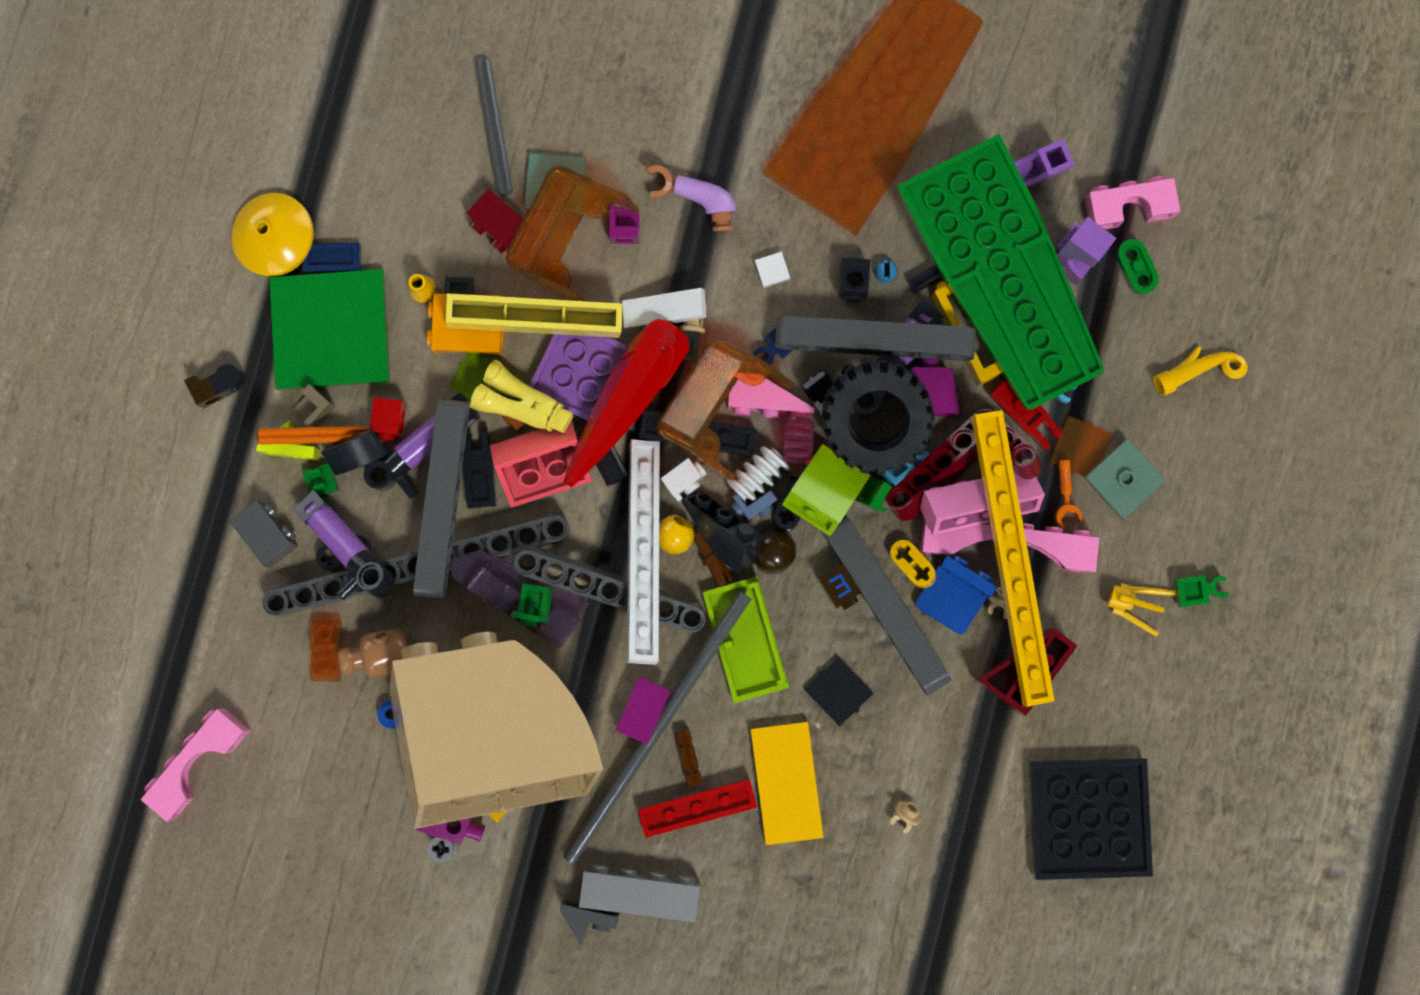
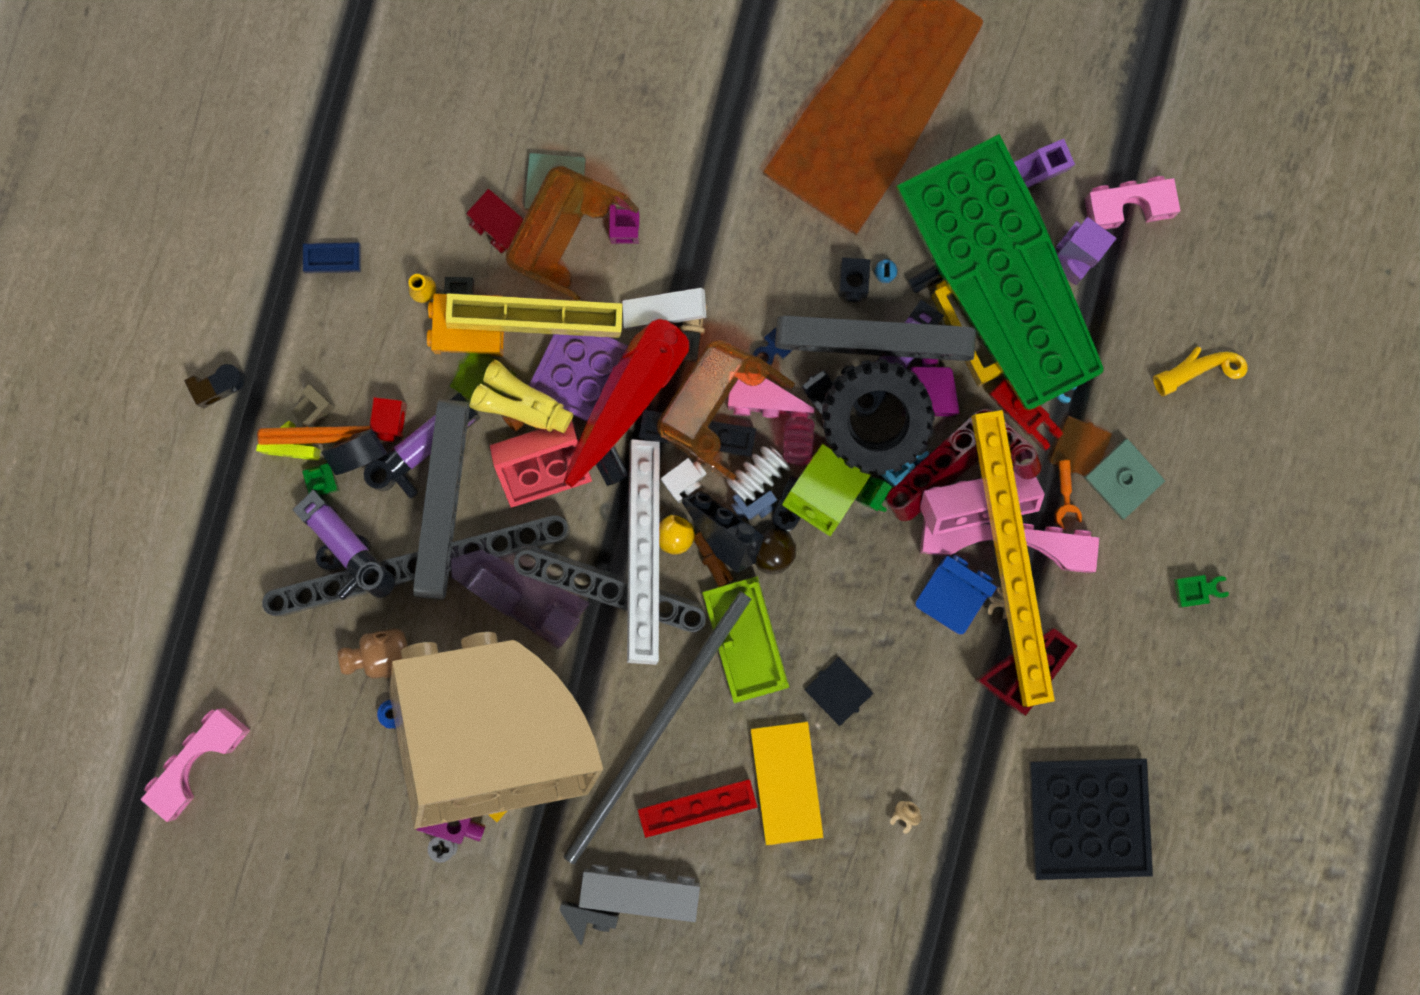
dark grey brick [229,500,298,568] -> none
yellow dish [231,193,314,277] -> none
green tile [269,269,390,390] -> none
clear orange slope [310,620,342,682] -> none
black hinge [463,427,497,509] -> none
dark grey axle [475,59,513,196] -> none
green bracket [511,583,553,627] -> none
magenta panel [616,677,670,744] -> none
lavender piece [644,164,737,232] -> none
reddish brown axle [675,729,702,787] -> none
white tile [755,252,790,289] -> none
dark brown brick [817,564,861,610] -> none
dark grey beam [820,515,952,696] -> none
yellow beam [890,540,937,589] -> none
yellow plant [1107,583,1177,636] -> none
green plate [1116,239,1159,295] -> none

